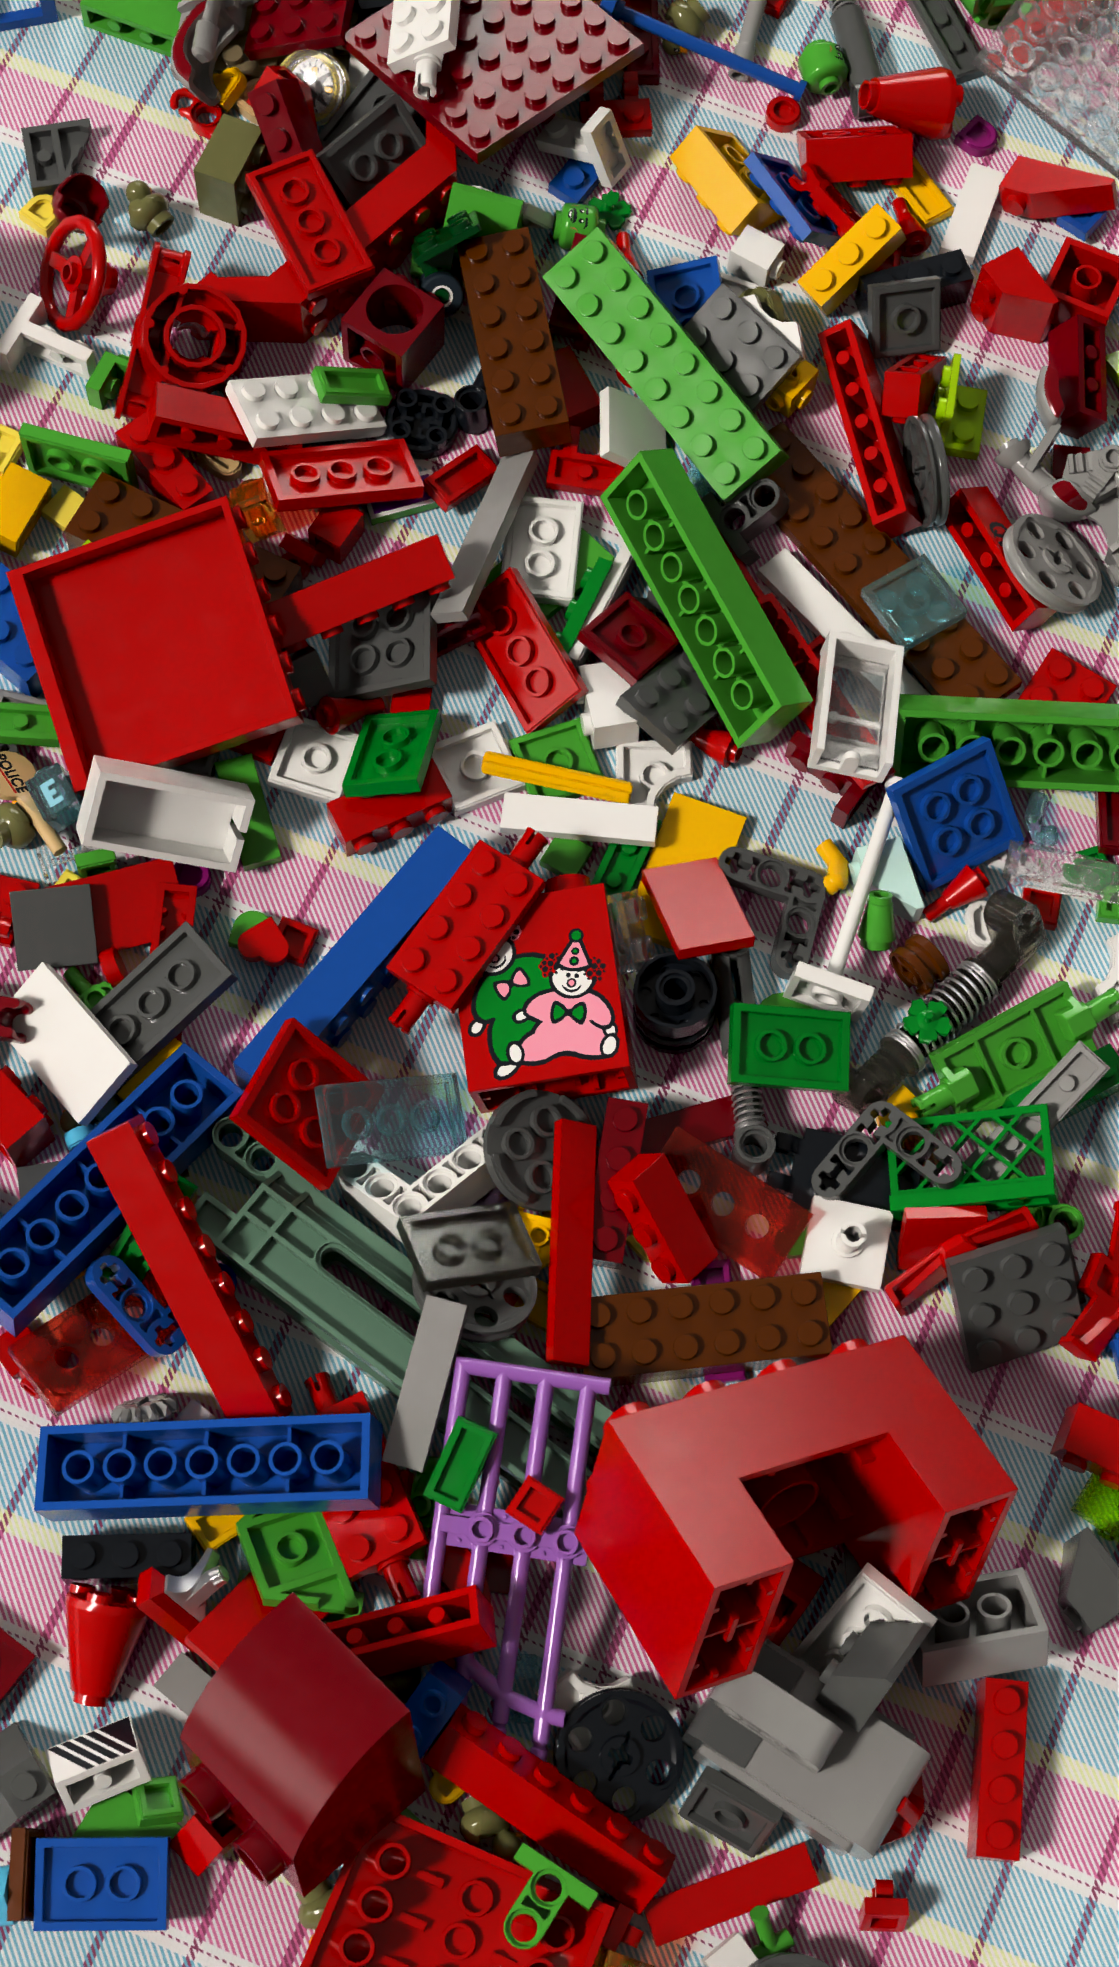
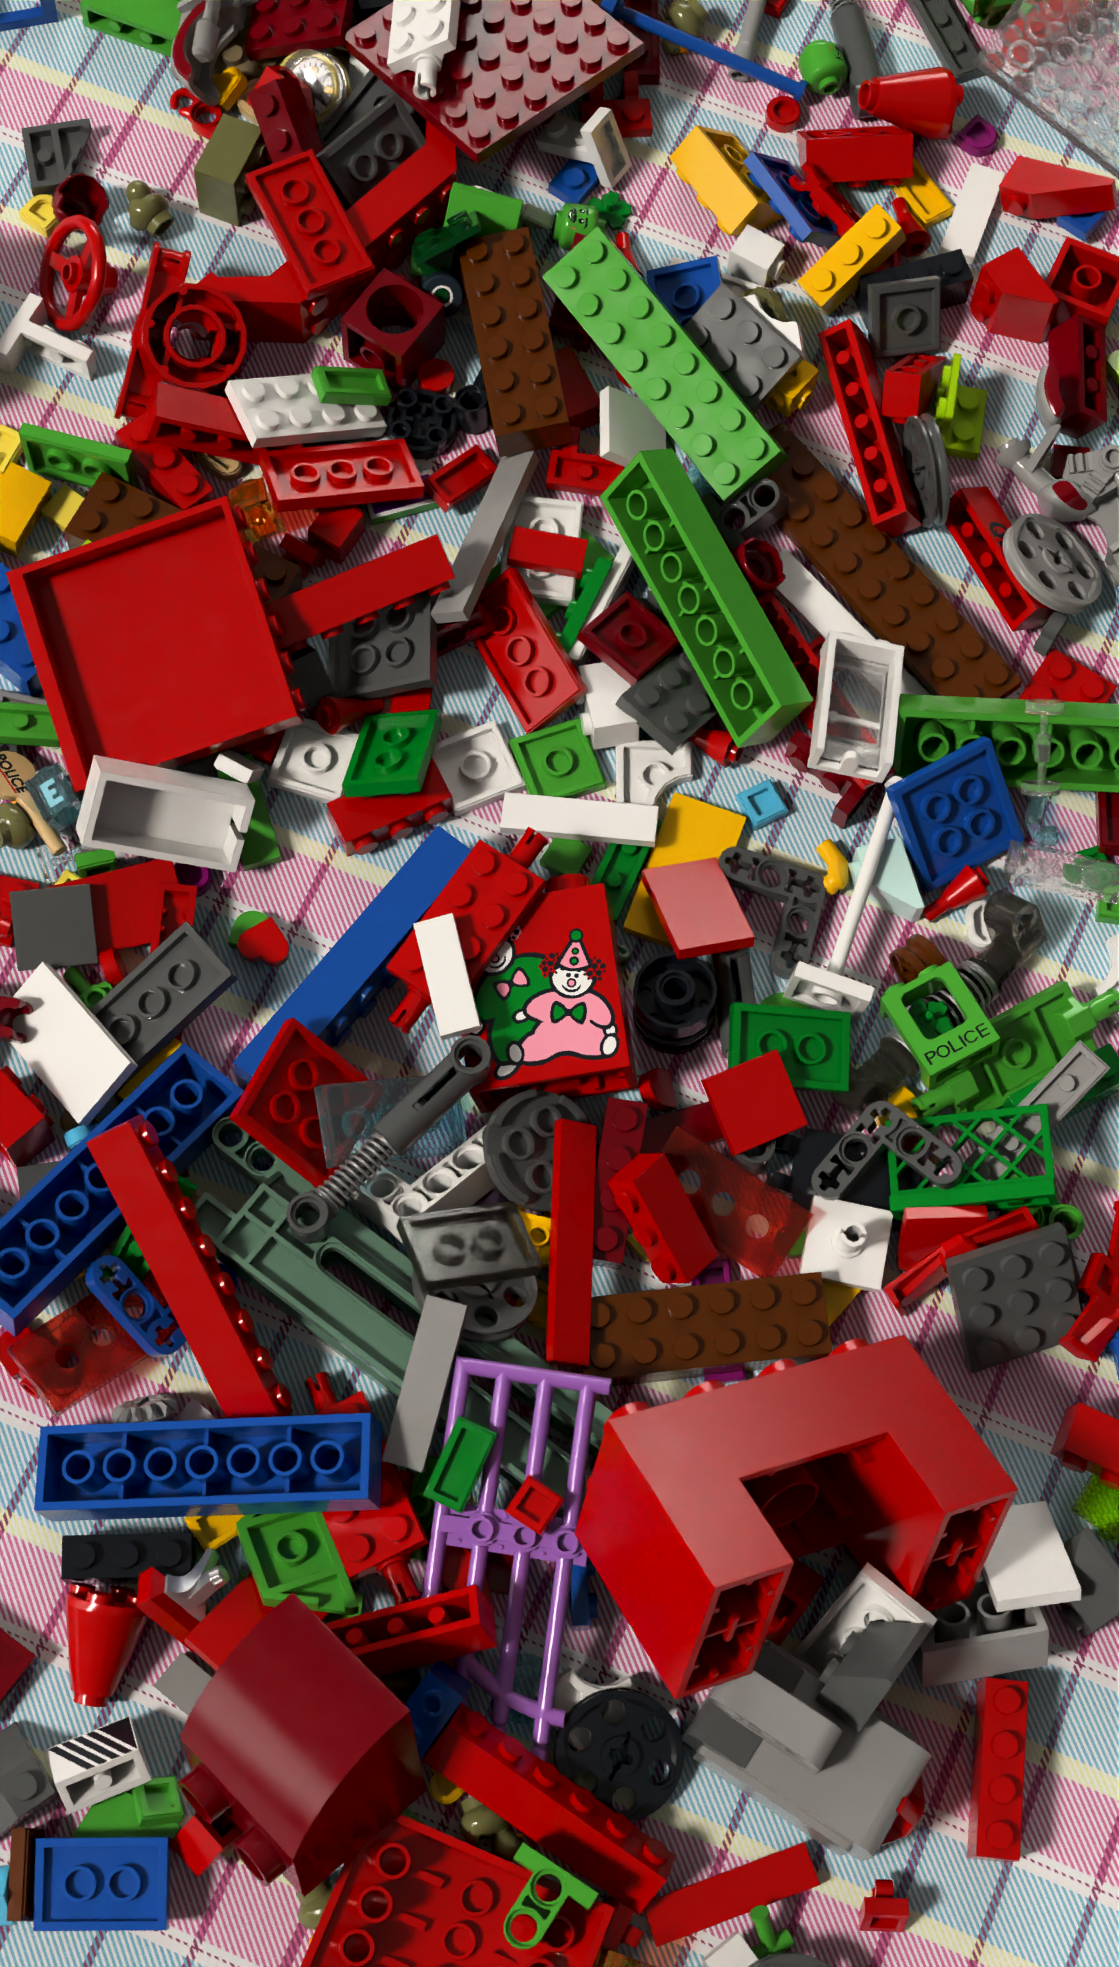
bright green bracket [85,351,129,410] -> none
red tile [278,916,320,968] -> none
yellow axle [481,751,633,803] -> none
clear plate [606,889,655,975] -> none
dark grey tile [678,1765,784,1858] -> none
bright green cone [857,890,896,951] -> none
clear light blue plate [860,554,968,652] -> none
red tile [1016,883,1063,931] -> none
none -> white tile [214,751,265,784]
none -> dark grey piece [286,1035,492,1244]
none -> white tile [413,913,482,1040]
none -> red tile [418,358,455,394]
none -> red tile [507,526,588,579]
none -> blue plate [569,1557,597,1631]
none -> red tile [638,1068,678,1112]
none -> red tile [701,1049,808,1156]
none -> dark red hair [732,537,786,595]
none -> medium azure tile [735,779,788,831]
none -> bright green window [880,961,1001,1090]
none -> white tile [982,1501,1082,1612]
none -> clear wheel [1021,699,1065,797]
none -> dark grey tile [1033,611,1069,657]

